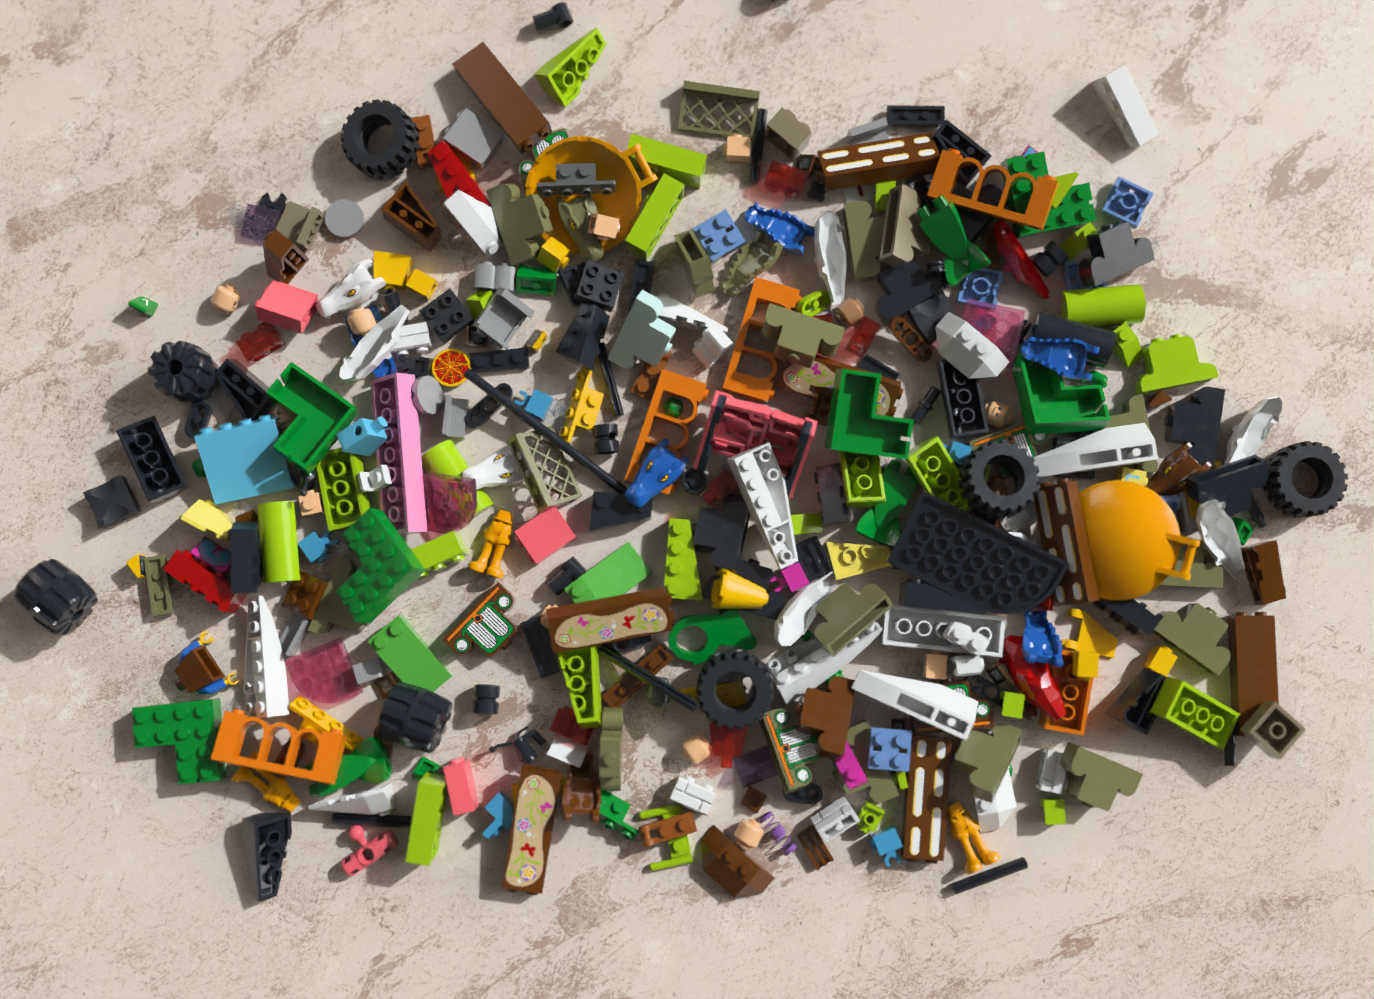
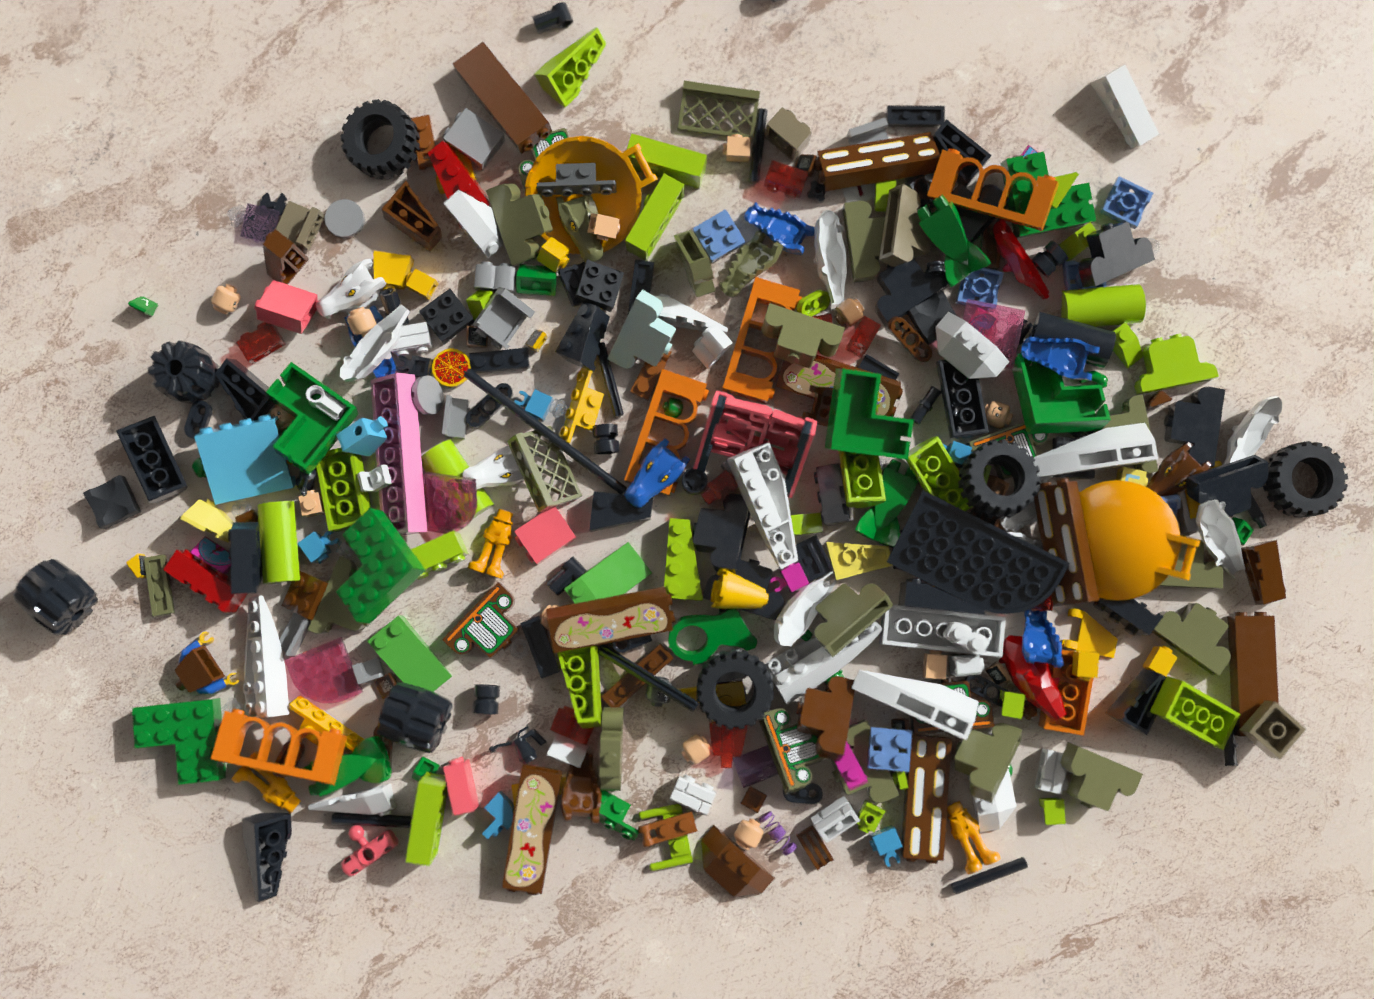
none -> white piece [306,385,346,421]

